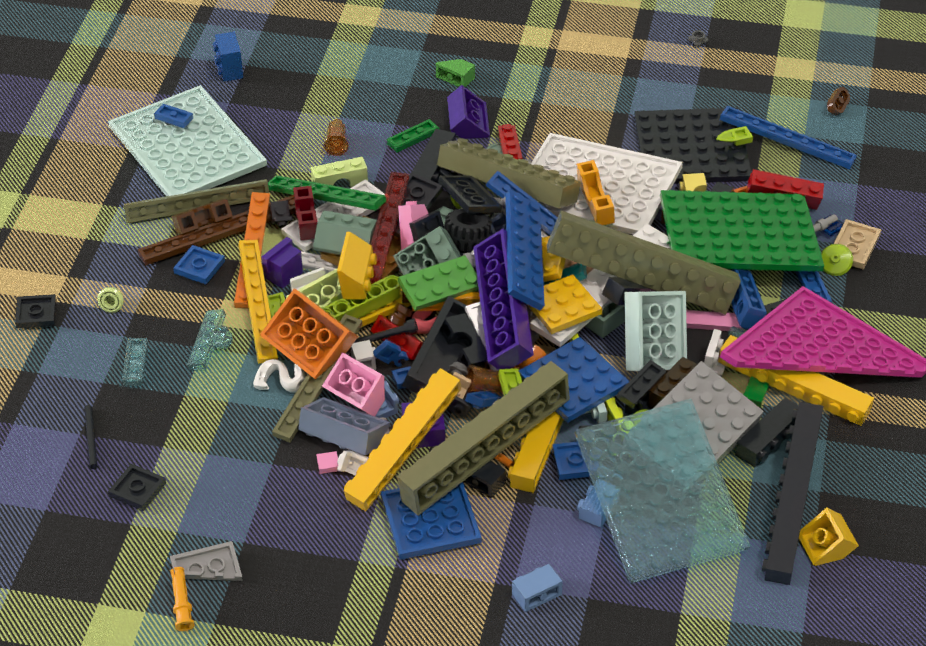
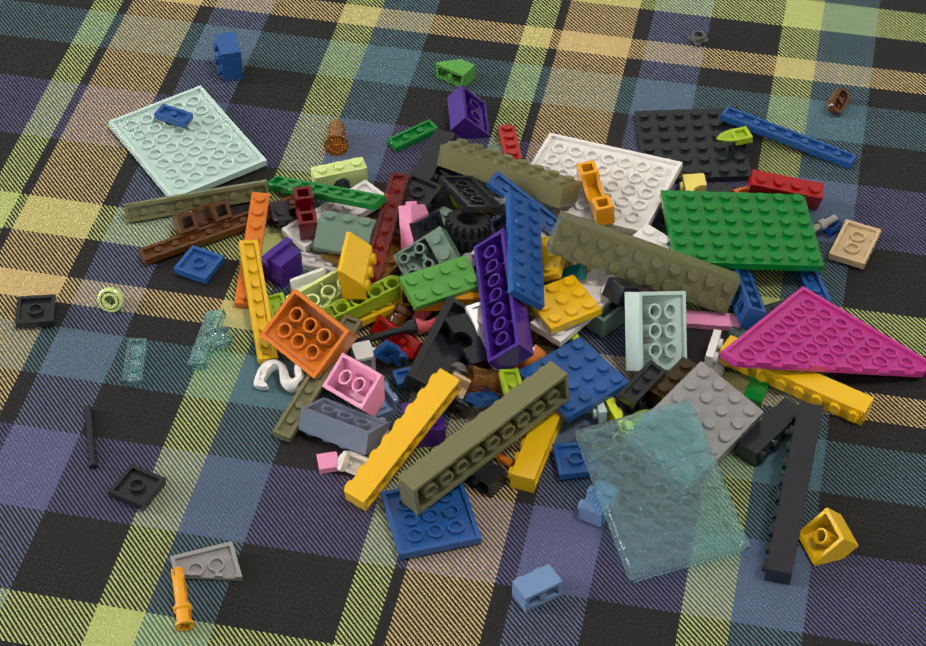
lime piece [821,244,853,276] -> none

